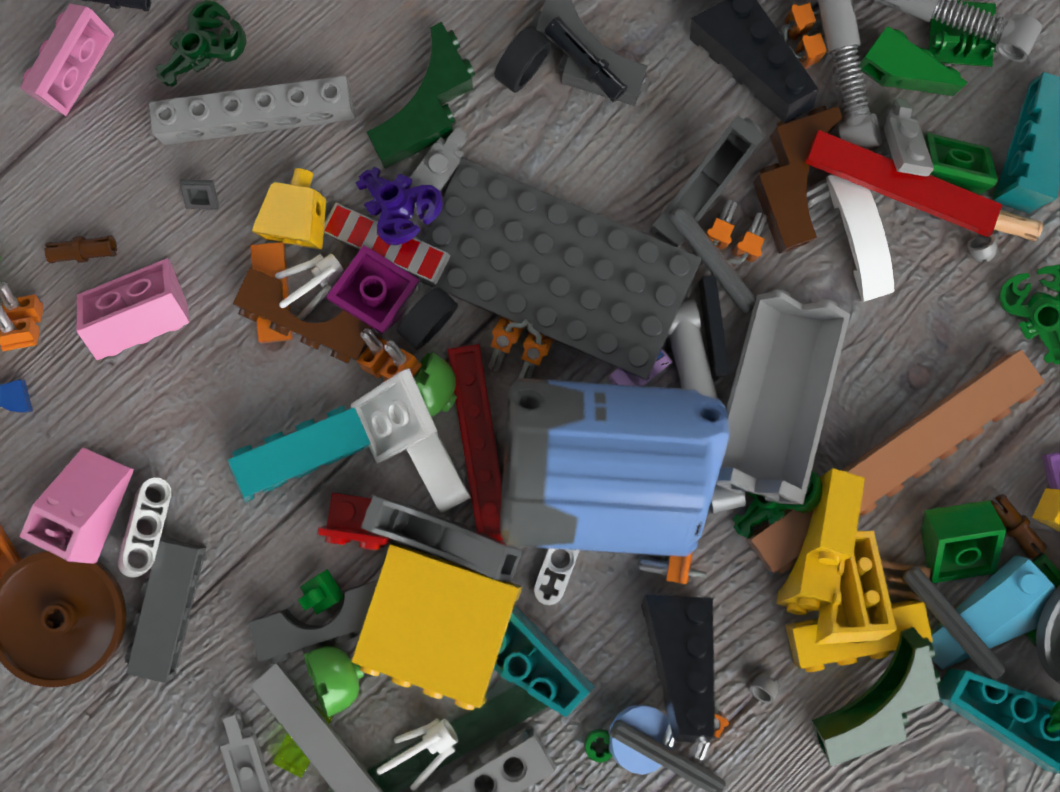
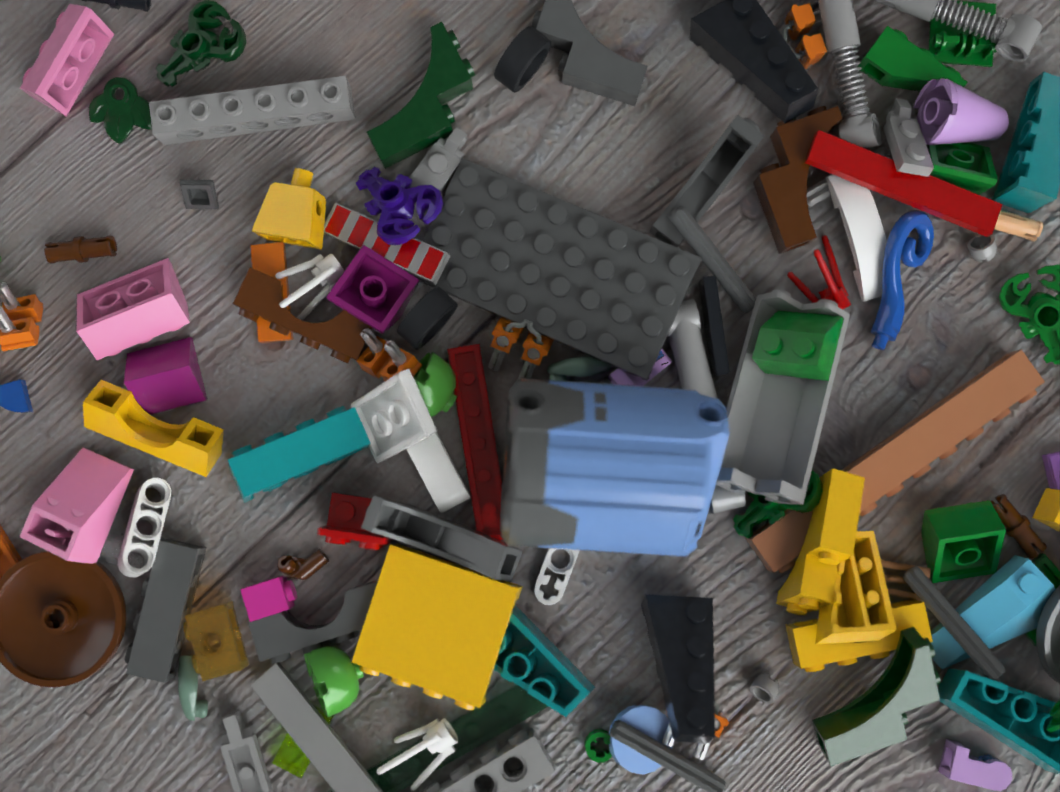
green tile [298,569,345,615] -> none
black pin [544,16,628,102] -> none
piece [640,552,707,584] -> none
orange piece [706,200,767,264] -> none
none -> yellow arch [83,380,224,477]
none -> dark green plate [89,77,152,144]
none -> magenta slope [124,337,207,415]
none -> sand green arm [178,655,208,721]
none -> clear yellow brick [184,601,249,681]
none -> dark pink brick [240,575,297,622]
none -> reddish brown arm [277,549,329,580]
none -> sand green arm [547,356,611,381]
none -> green slope [752,310,844,381]
none -> red plant [787,235,851,310]
none -> blue plant [870,210,934,350]
none -> lavender cone [913,78,1009,145]
none -> lavender leg [938,739,1012,791]

